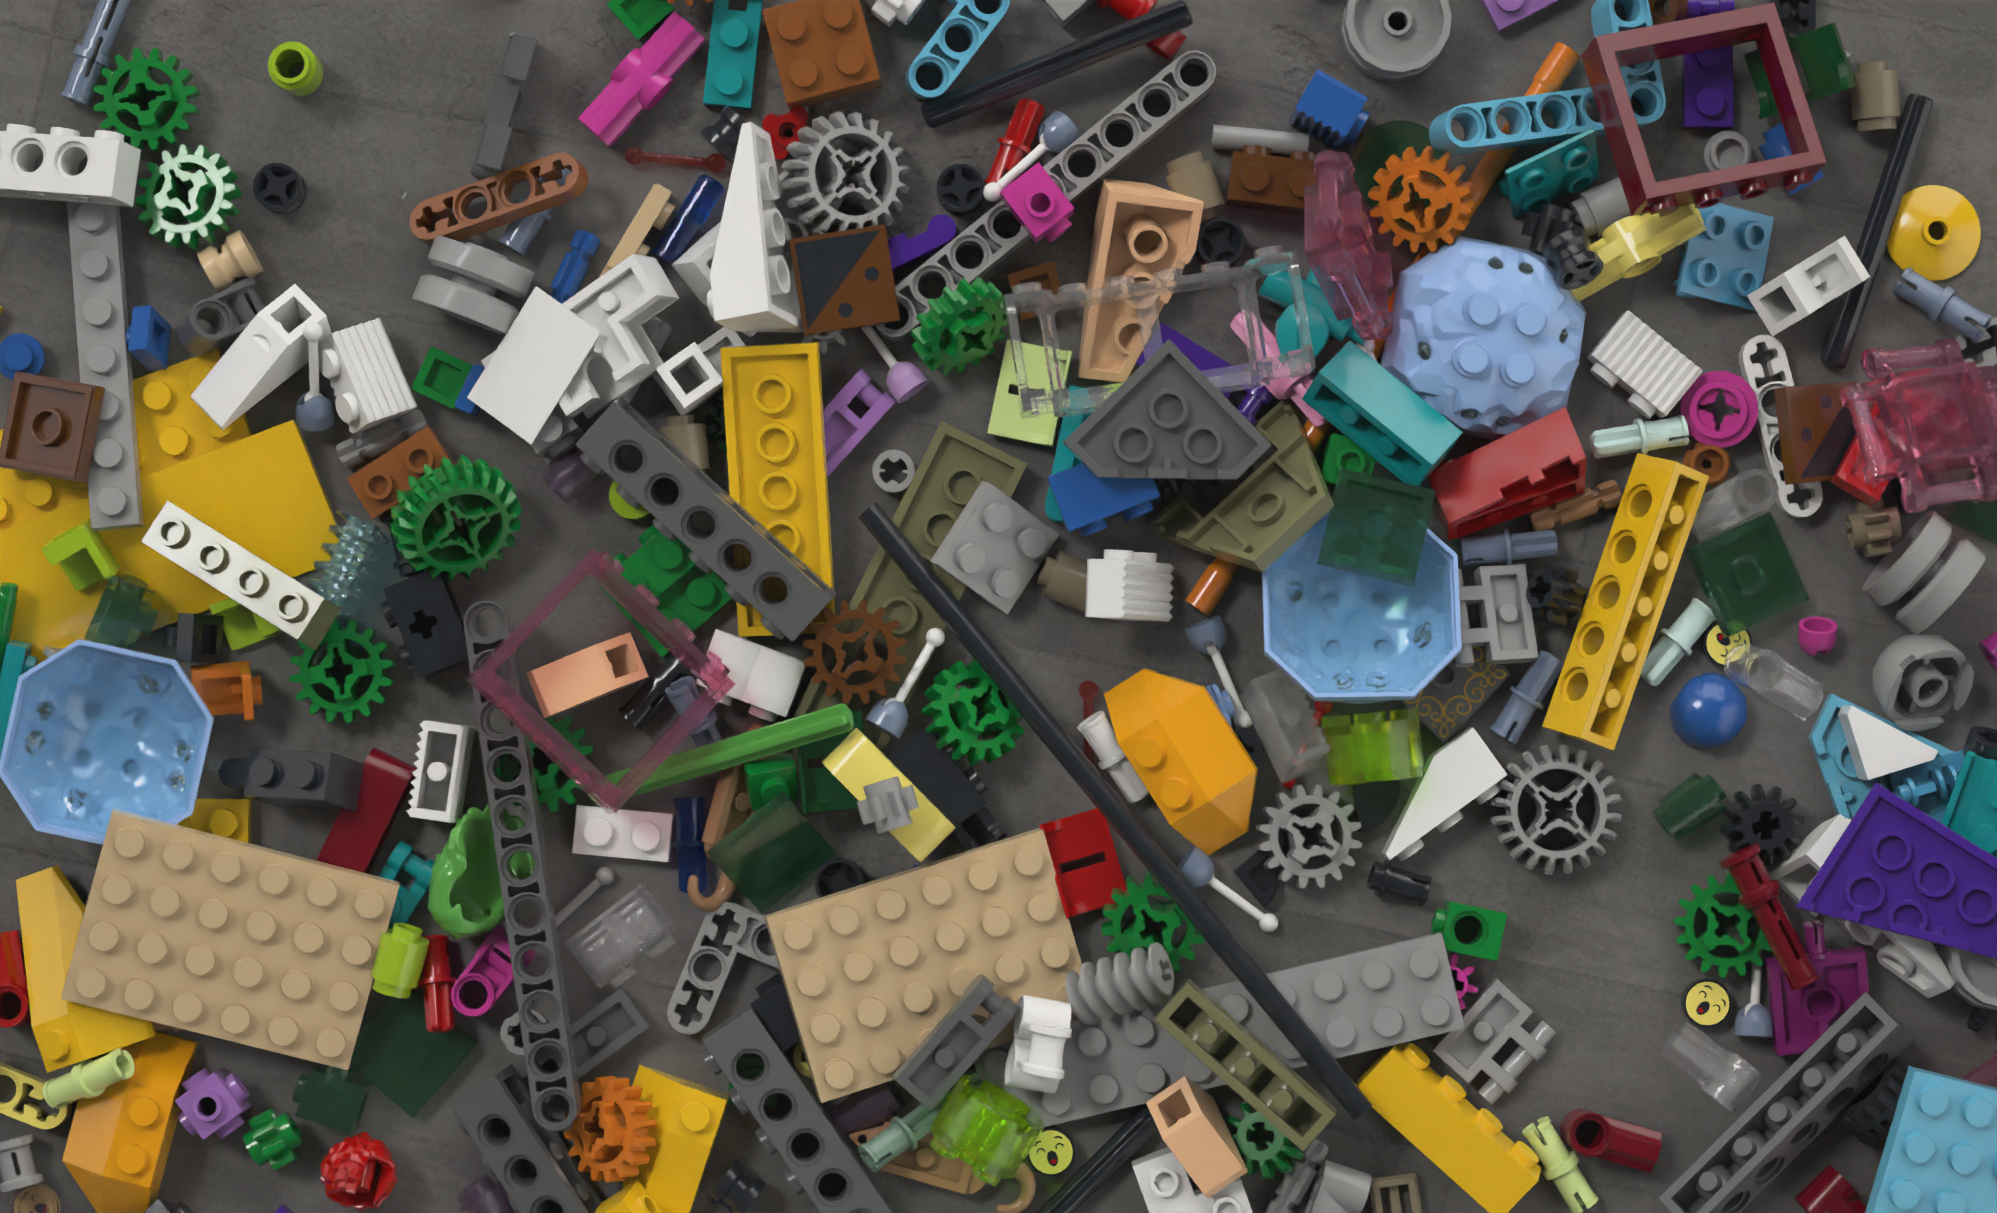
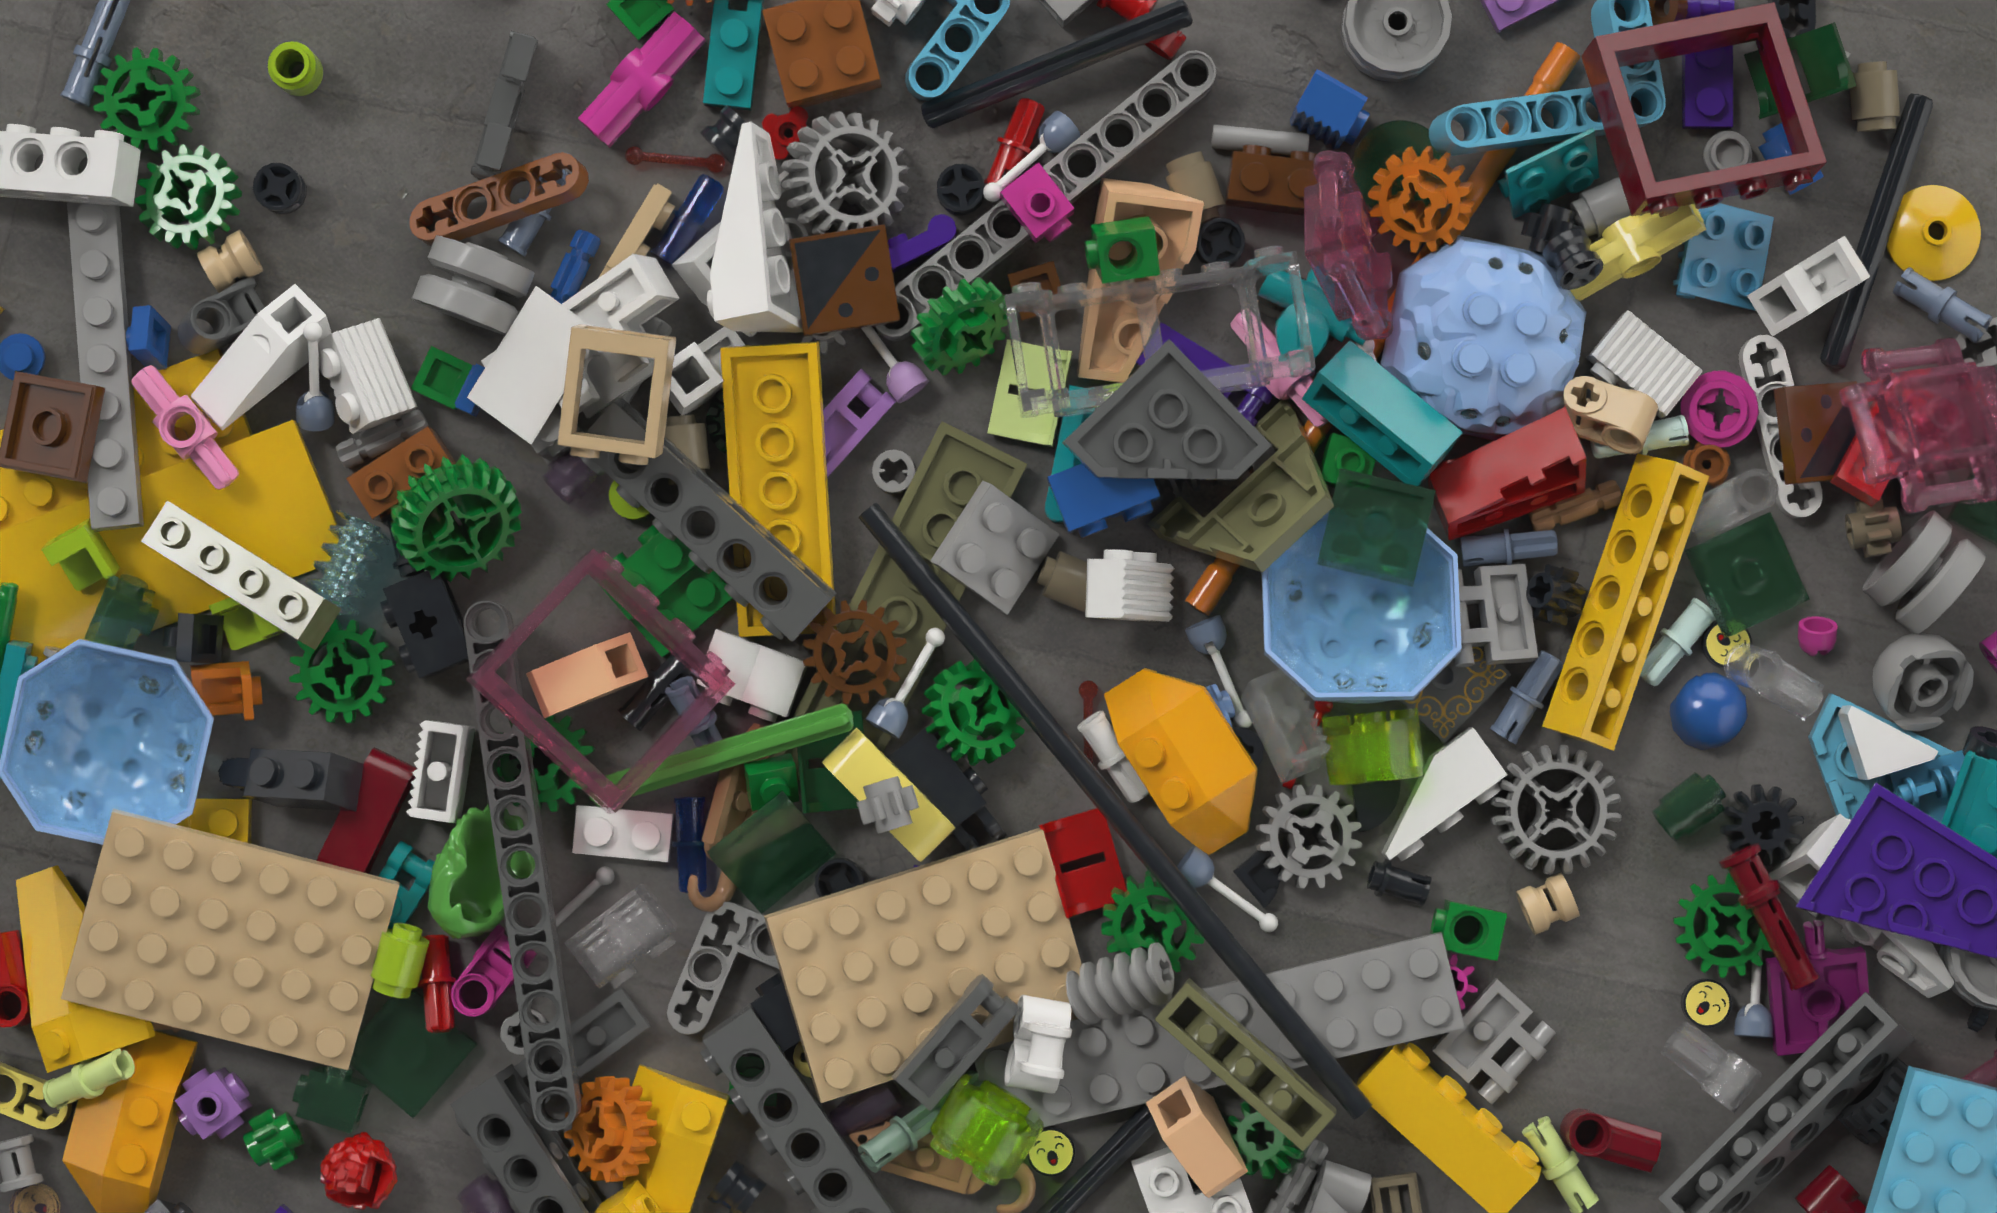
none -> bright pink axle [131,365,239,490]
none -> tan window [558,324,676,465]
none -> green brick [1084,216,1160,284]
none -> tan wheel [1516,873,1580,935]
none -> tan piece [1563,376,1658,454]

